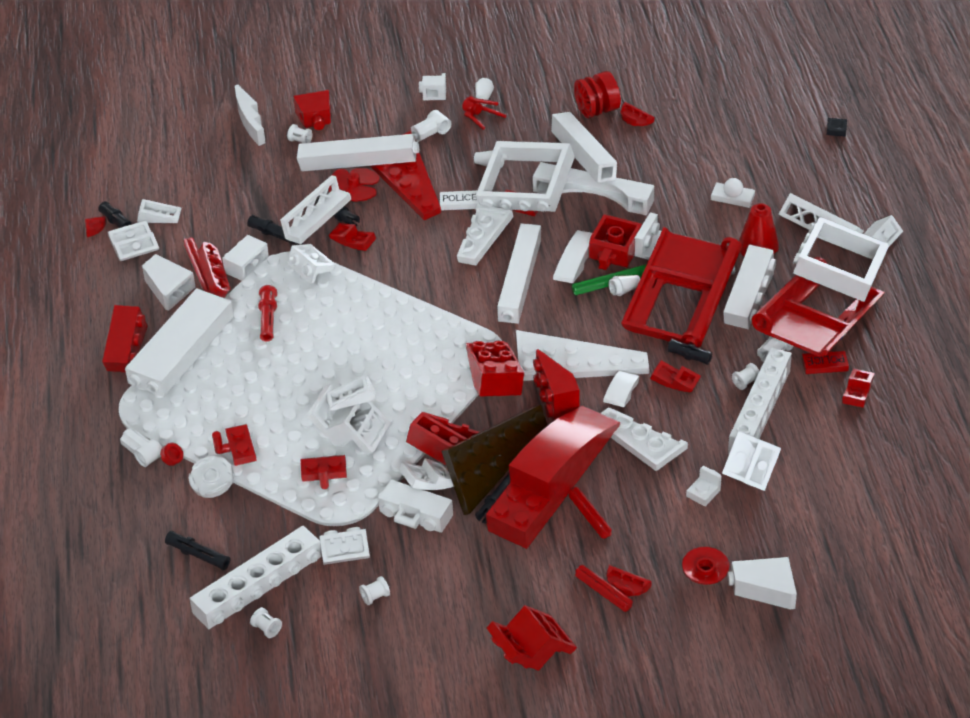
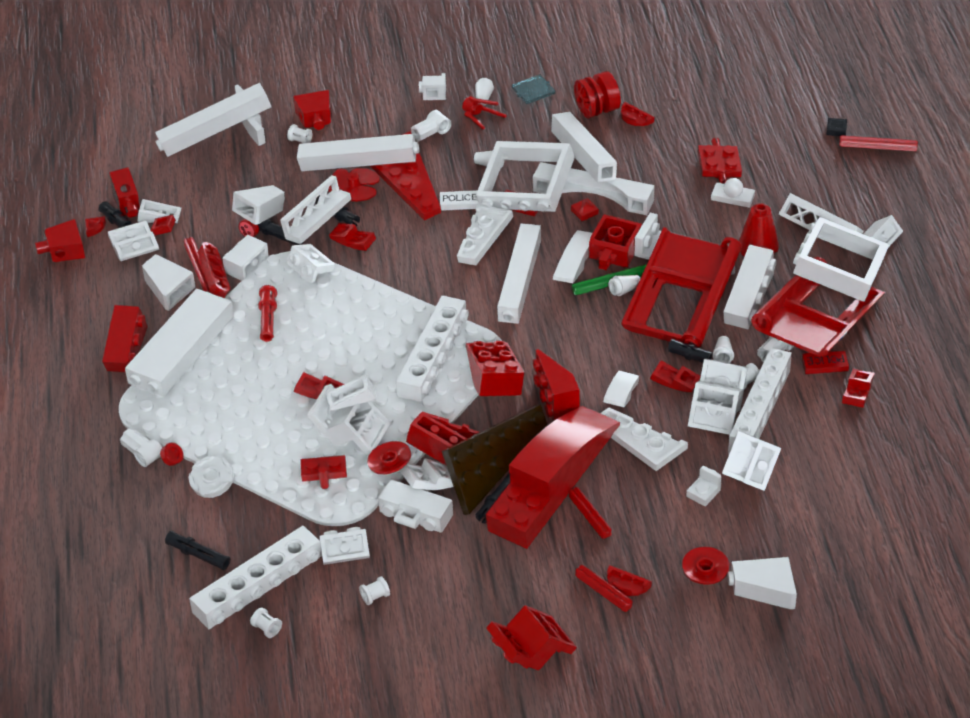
red plate [212,424,257,466] -> none
white wing [516,330,649,381] -> none
none -> red torso [35,219,85,262]
none -> red torso [109,167,140,218]
none -> red tile [150,215,176,236]
none -> white brick [155,83,271,157]
none -> white slope [232,185,285,225]
none -> tile [239,219,259,237]
none -> red slope [293,372,344,399]
none -> red dish [367,441,411,474]
none -> white brick [396,296,469,402]
none -> clear light blue piece [511,74,556,104]
none -> red tile [571,198,599,221]
none -> white bracket [688,359,748,435]
none -> red plate [697,138,742,184]
none -> white cone [713,336,734,363]
none -> red axle [839,135,918,152]

